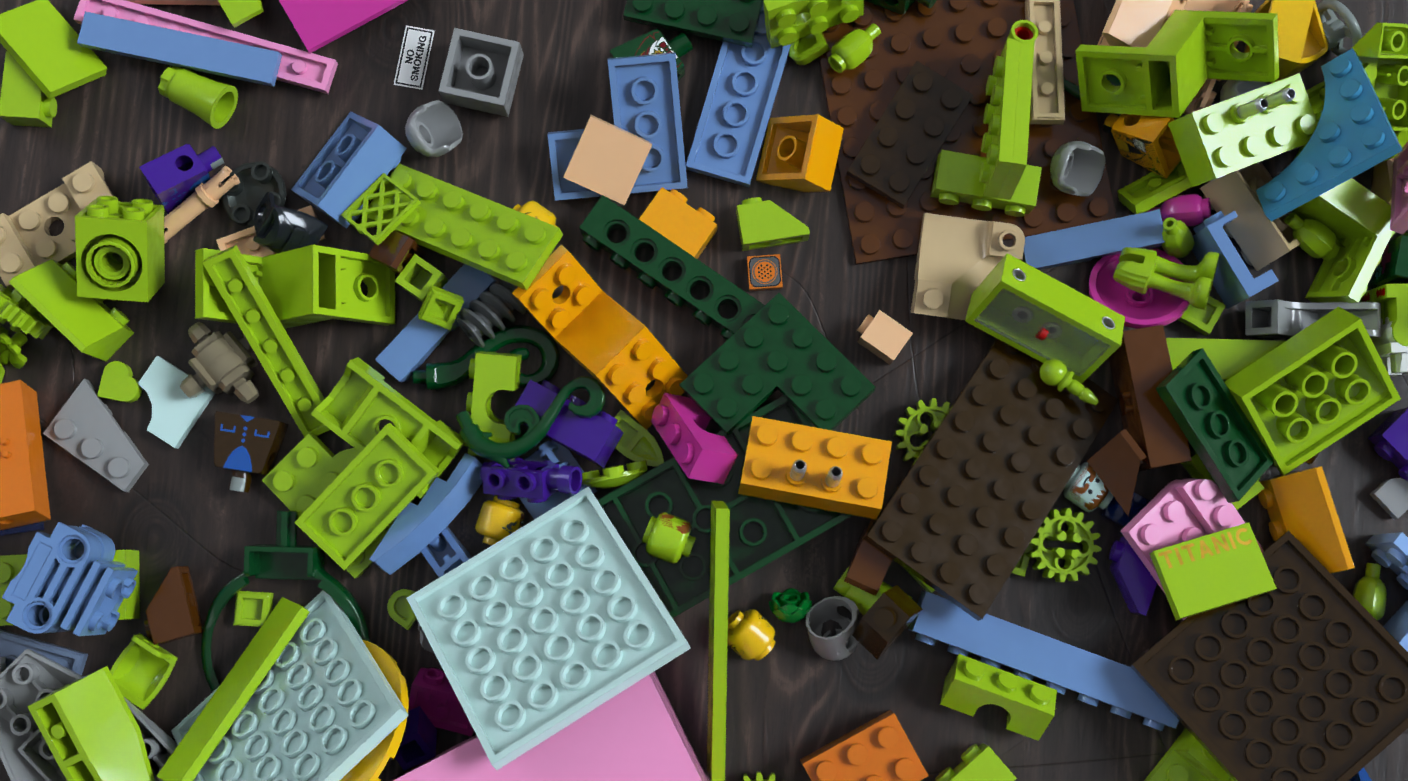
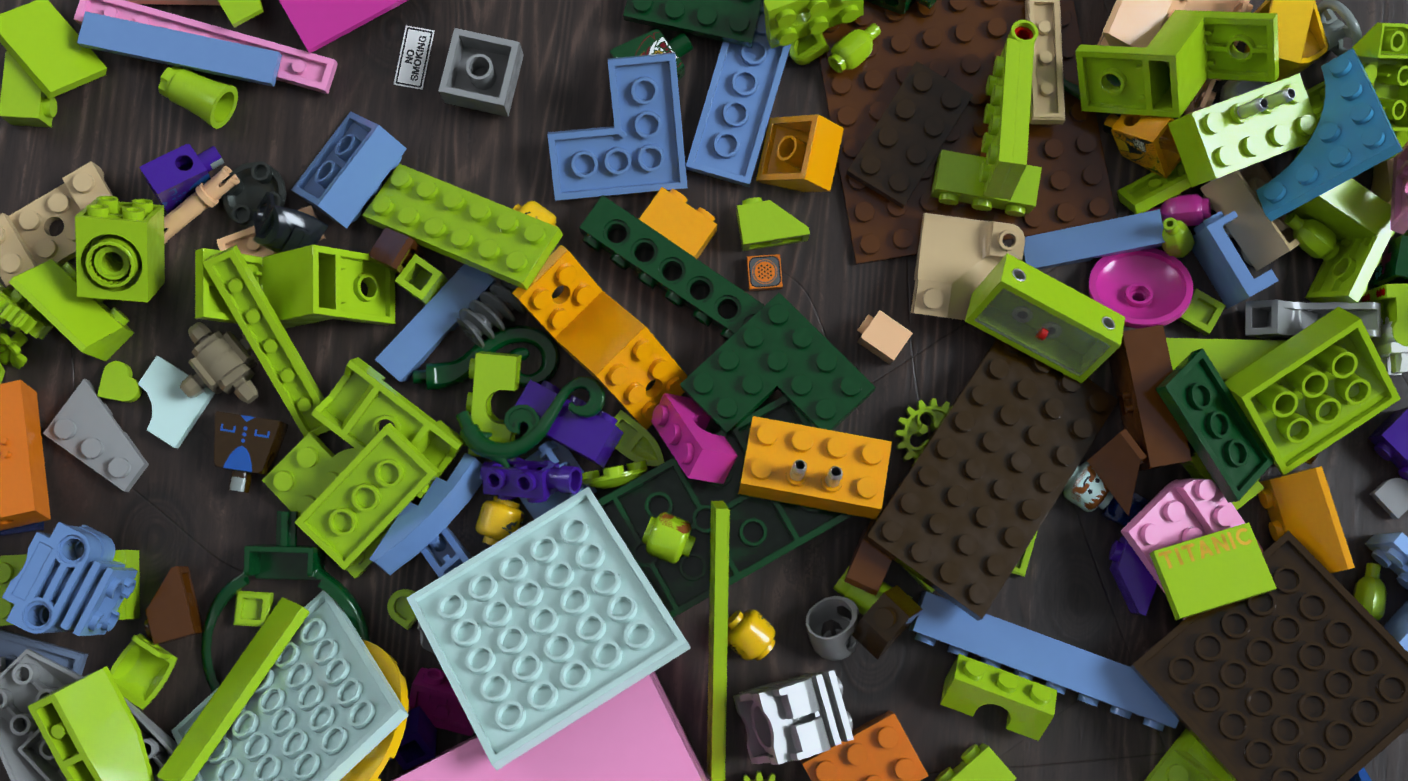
lime window [341,173,421,246] -> none
light grey hair [405,100,463,158] -> none
lime tile [418,285,464,330] -> none
light nougat tile [563,115,652,205] -> none
green plate [769,588,812,623] -> none
lime gear [1026,508,1101,582] -> none
lime bar [1040,359,1099,405] -> none
light grey hair [1050,141,1105,196] -> none
lime piece [1113,247,1220,310] -> none
none -> light grey piece [733,670,854,765]

